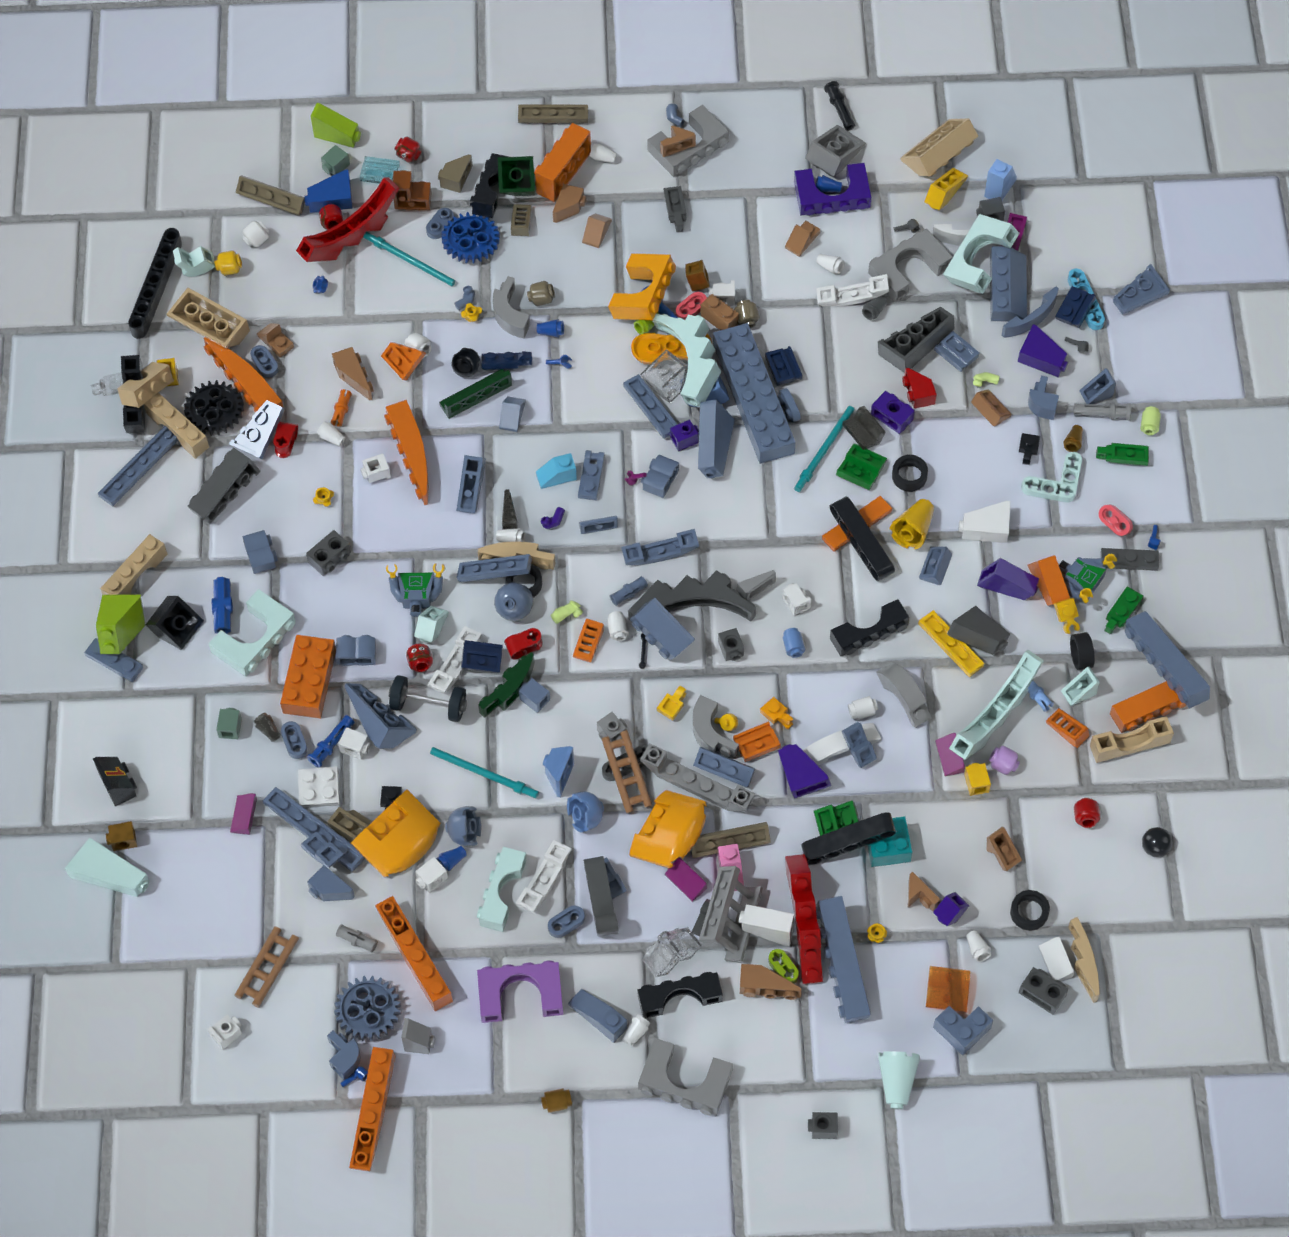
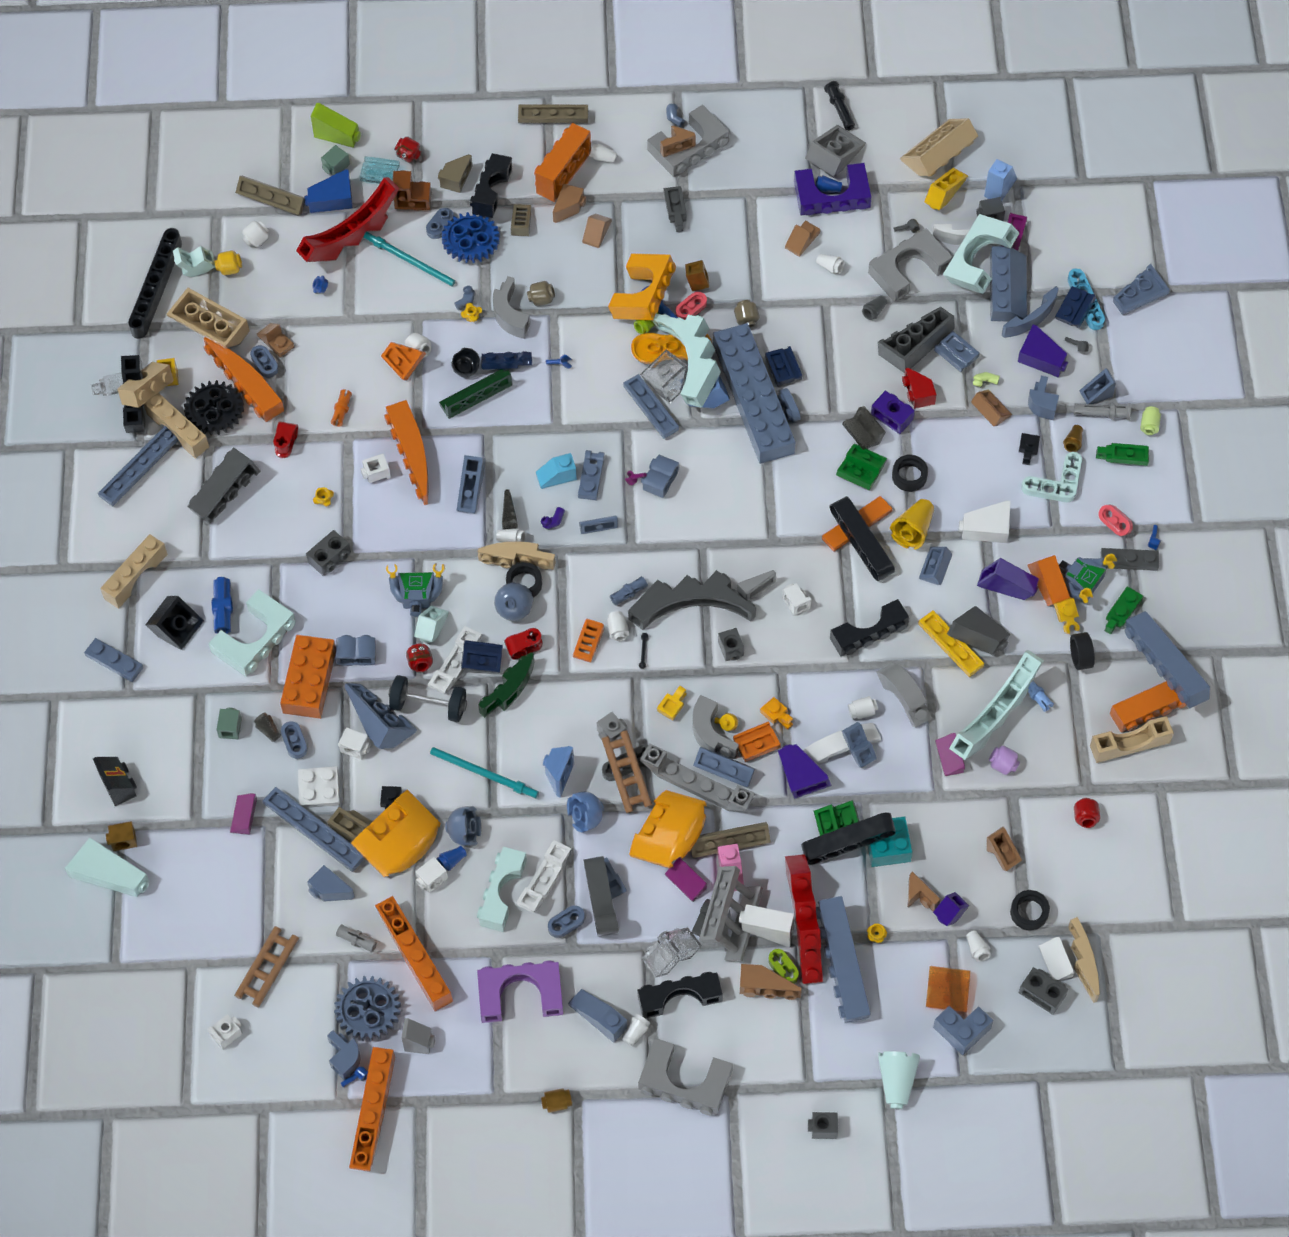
lime slope [96,595,145,654] -> none
wing [229,400,285,459] -> none
sand blue brick [242,530,278,574] -> none
sand blue slope [301,832,344,868] -> none
blue pin [307,715,355,768] -> none
white cone [317,422,346,446] -> none
red head [319,204,343,230] -> none
medium nougat slope [332,347,374,400] -> none
sand blue plate [457,554,532,582] -> none
dark green slope [498,156,535,196] -> none
slope [499,396,526,432] -> none
sand blue brick [519,678,550,713] -> none
blue cone [537,319,564,337] -> none
yellowish green arm [550,600,583,624] -> none
sand blue slope [621,529,699,565] -> none
sand blue slope [630,598,695,660] -> none
dark purple brick [670,419,699,452] -> none
sand blue slope [698,400,735,478] -> none
medium nougat brick [700,294,739,330] -> none
white brick [709,280,735,306] -> none
medium blue brick [782,628,805,658] -> none
teal bar [794,406,855,492] -> none
white slope [816,274,889,306] -> none
yellow brick [964,763,991,796] -> none
orange slope [1046,708,1089,748] -> none
light aqua slope [1061,667,1100,706] -> none
black hair [1142,827,1173,857] -> none

